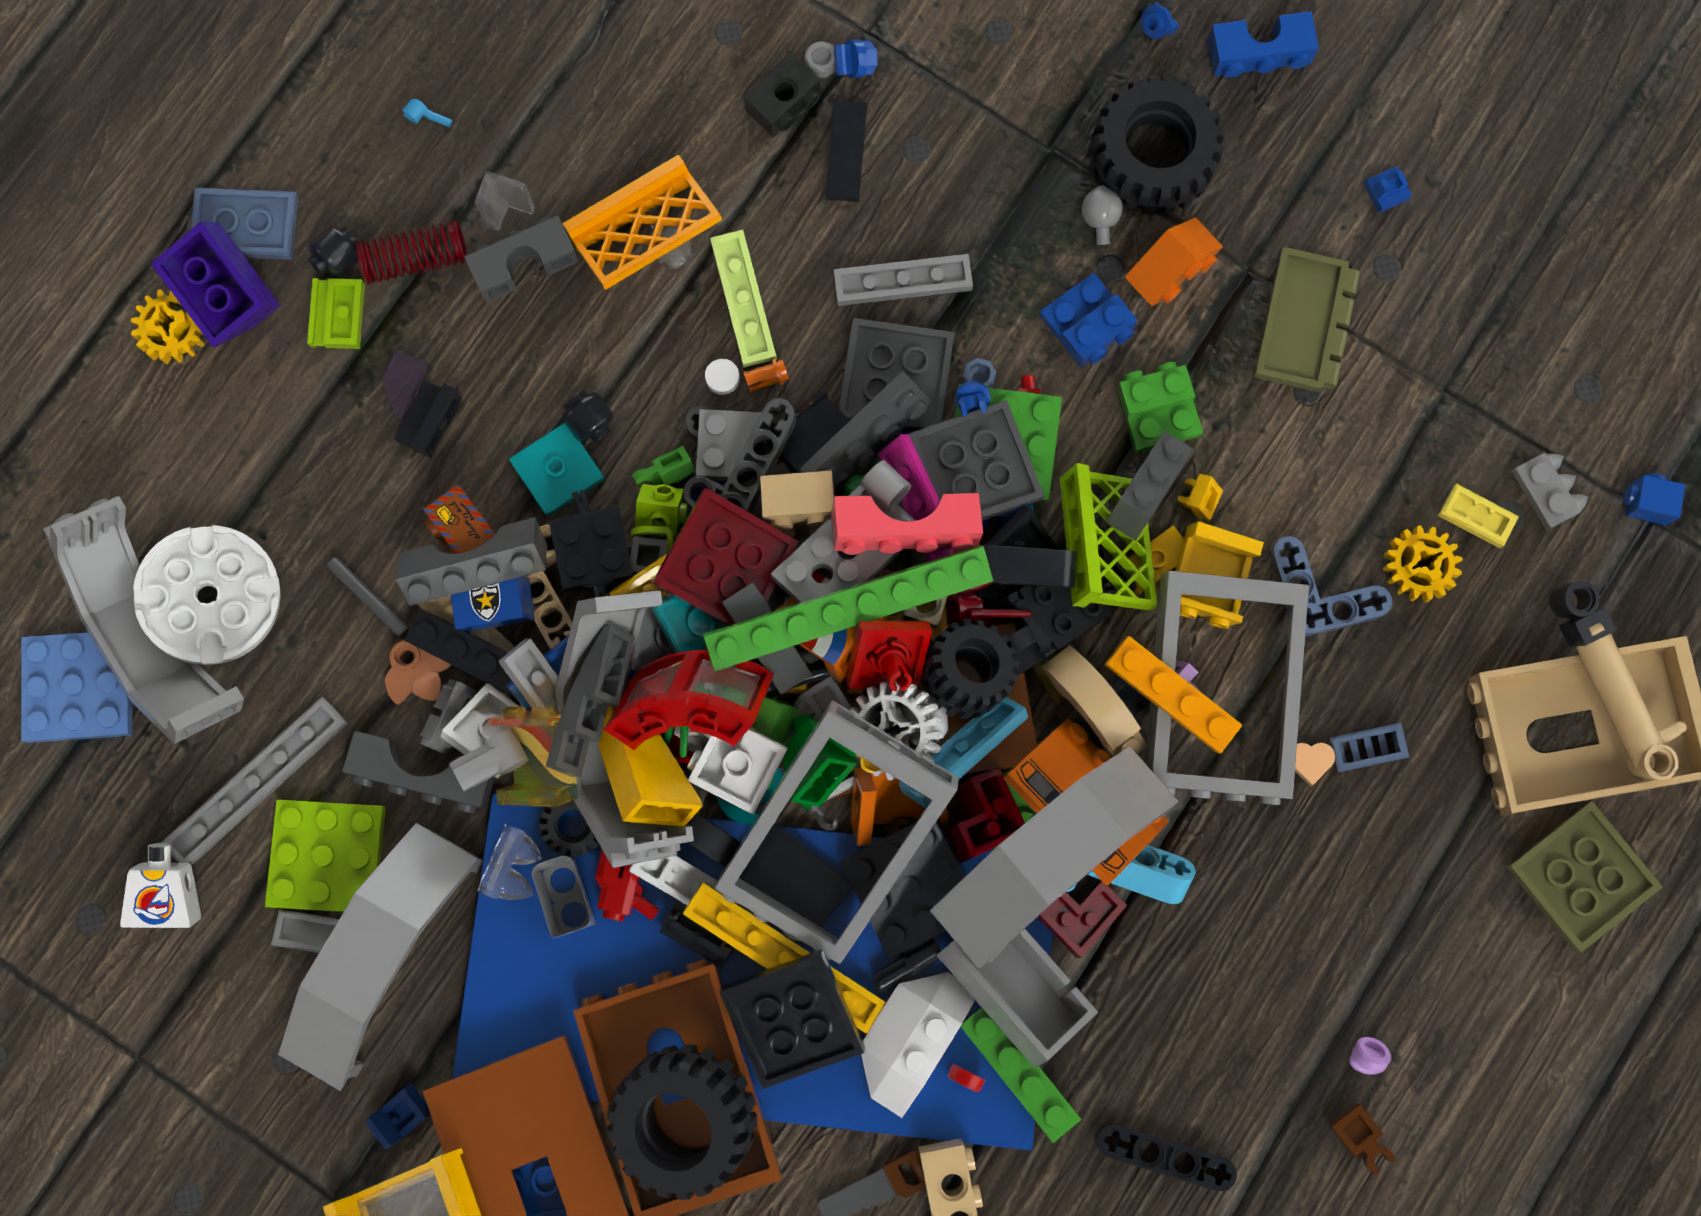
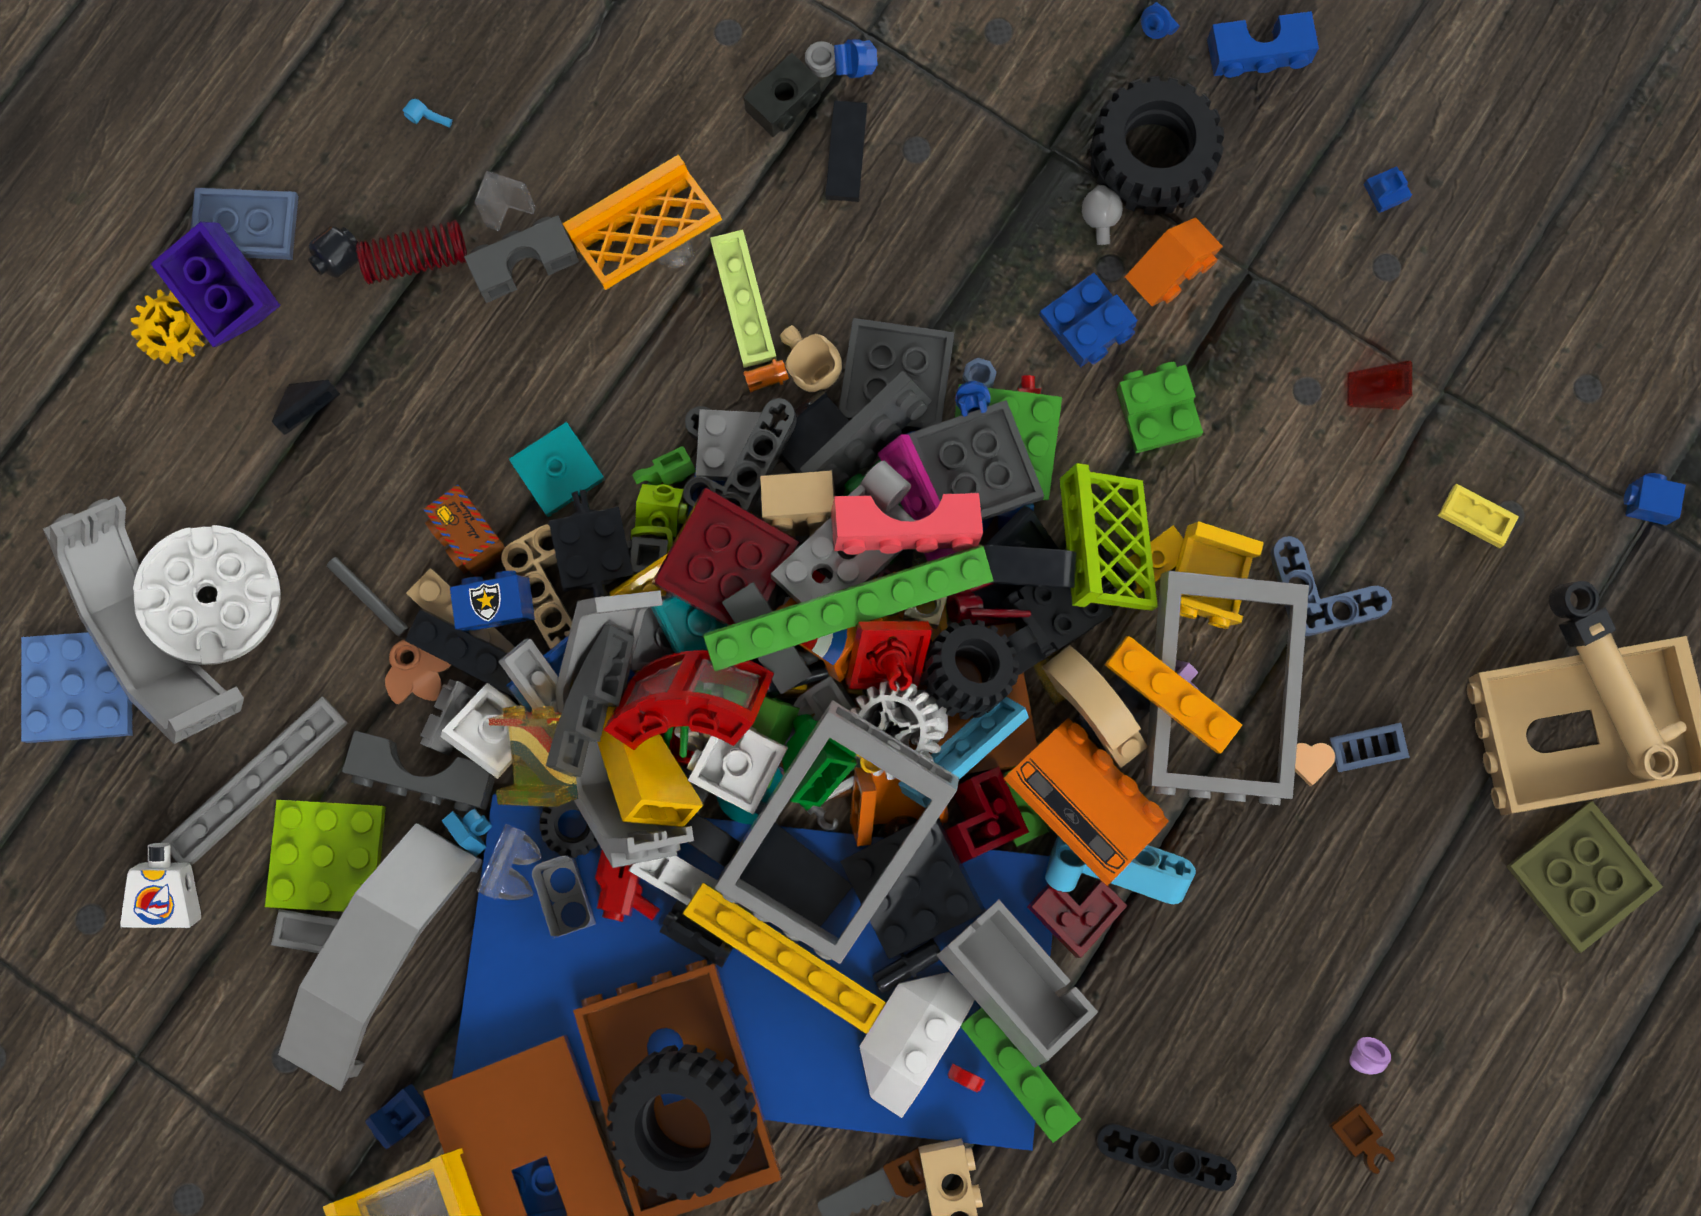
lime plate [307,278,365,349] -> none
clear purple tile [382,350,429,422] -> none
black panel [394,381,463,458] -> none
dark grey arch [396,517,547,606] -> none
light grey piece [449,728,529,792] -> none
black head [562,390,614,443] -> none
white tile [705,359,740,395] -> none
black plate [719,949,865,1089] -> none
light grey plate [834,254,973,306] -> none
light grey panel [930,747,1179,969] -> none
dark grey arch [1106,431,1194,541] -> none
yellow tile [1177,474,1223,521] -> none
olive hinge [1253,247,1360,393] -> none
yellow gear [1383,525,1463,603] -> none
light grey plate [1511,453,1588,531] -> none
none -> black slope [272,379,340,435]
none -> dark azure tile [442,808,492,856]
none -> tan hair [780,325,842,392]
none -> clear red slope [1347,361,1412,409]

